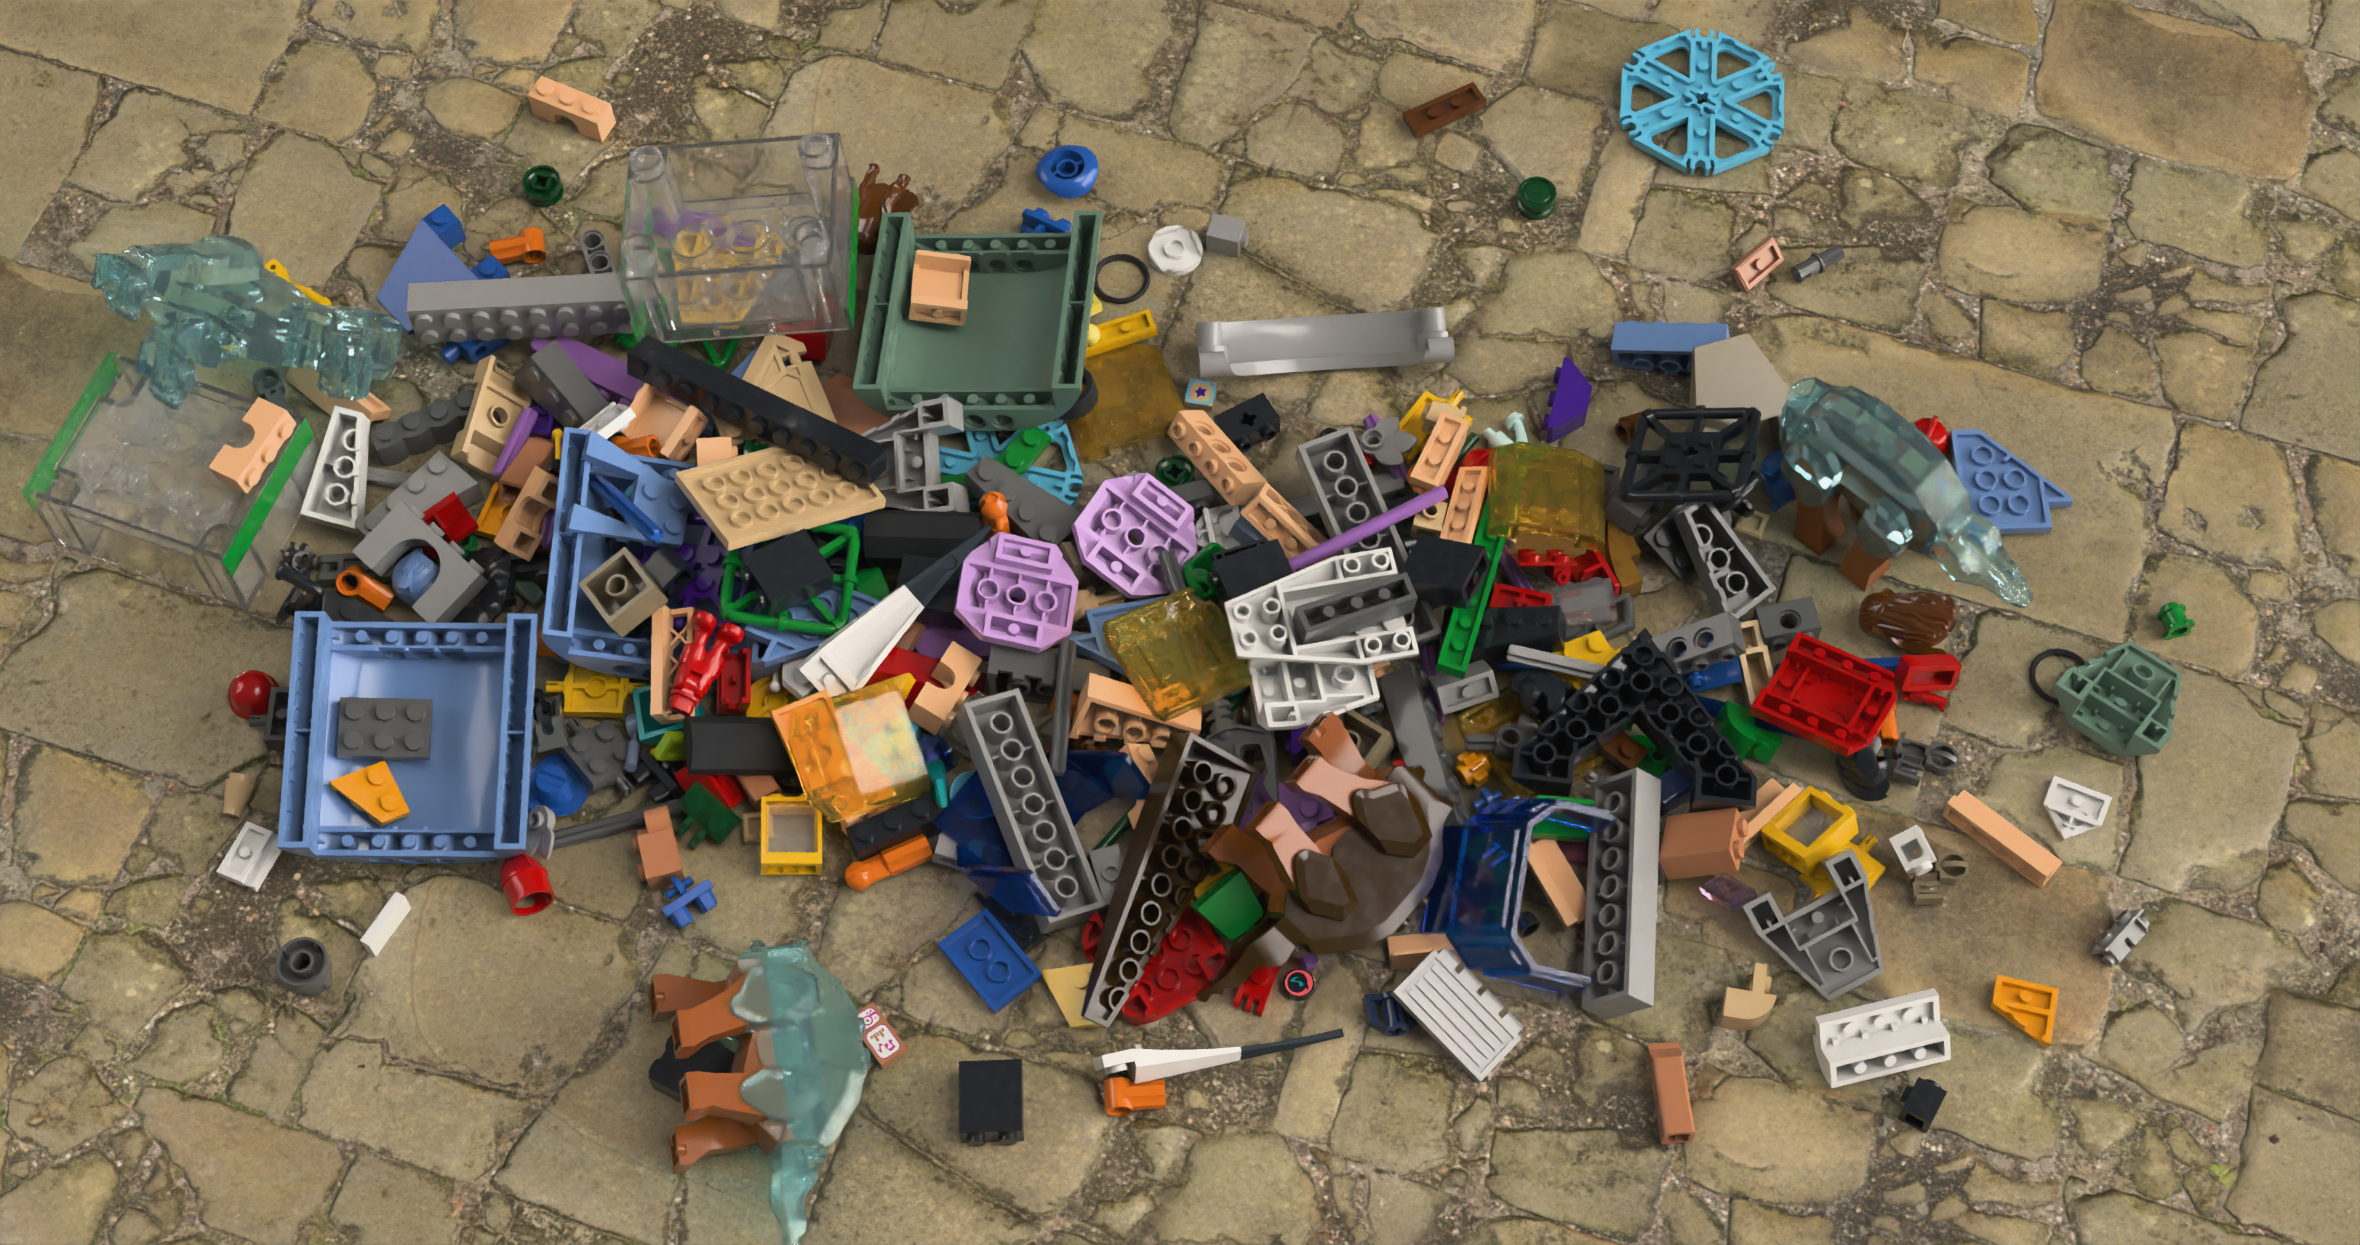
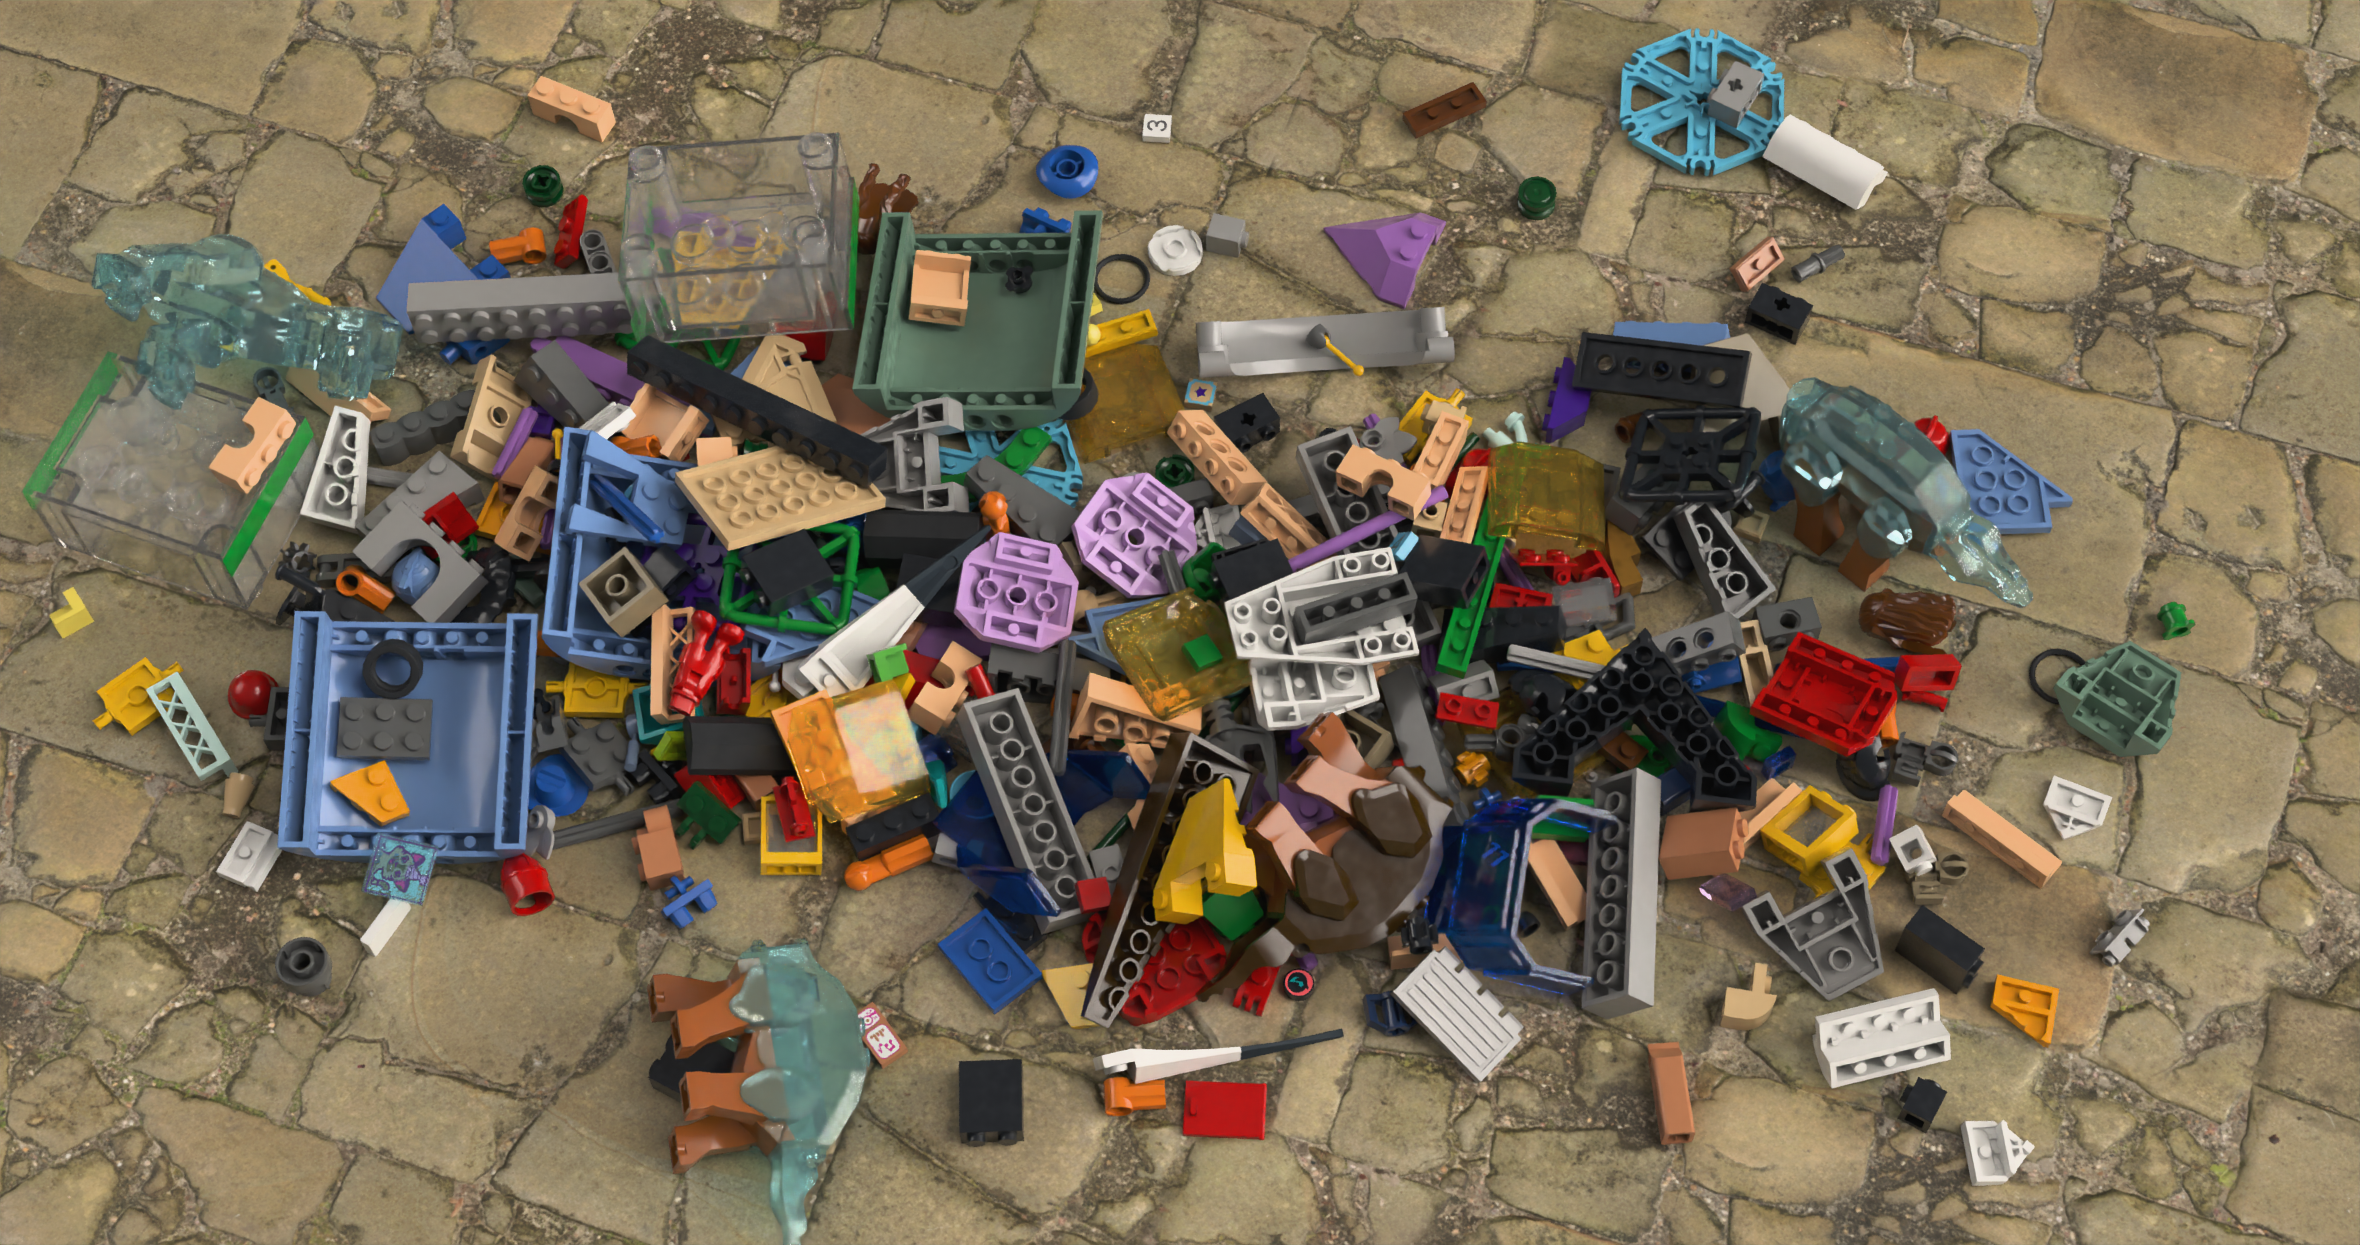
none -> light yellow panel [50,587,94,638]
none -> yellow plate [92,657,184,736]
none -> light aqua fence [146,672,238,781]
none -> clear light blue tile [361,832,439,906]
none -> black tyre [363,639,423,699]
none -> red hinge [554,194,588,269]
none -> red hinge [772,776,816,842]
none -> bright green panel [866,643,909,683]
none -> red piece [965,663,995,699]
none -> black plate [1005,266,1033,293]
none -> red tile [1074,877,1112,914]
none -> white tile [1142,114,1172,143]
none -> yellow wedge [1153,778,1257,924]
none -> green tile [1181,634,1223,673]
none -> red container [1183,1080,1267,1140]
none -> hinge [1306,324,1364,376]
none -> medium lavender wedge [1324,212,1446,309]
none -> light nougat arch [1336,445,1431,521]
none -> medium azure tile [1389,531,1419,562]
none -> black gear [1401,917,1439,955]
none -> red hinge [1435,692,1499,731]
none -> black plate [1572,332,1752,408]
none -> light grey brick [1707,61,1764,128]
none -> black brick [1745,283,1813,345]
none -> clear blue tile [1761,745,1797,781]
none -> white brick [1762,114,1888,210]
none -> medium lavender axle [1871,785,1898,866]
none -> black brick [1895,905,1985,994]
none -> white slope [1960,1120,2035,1186]

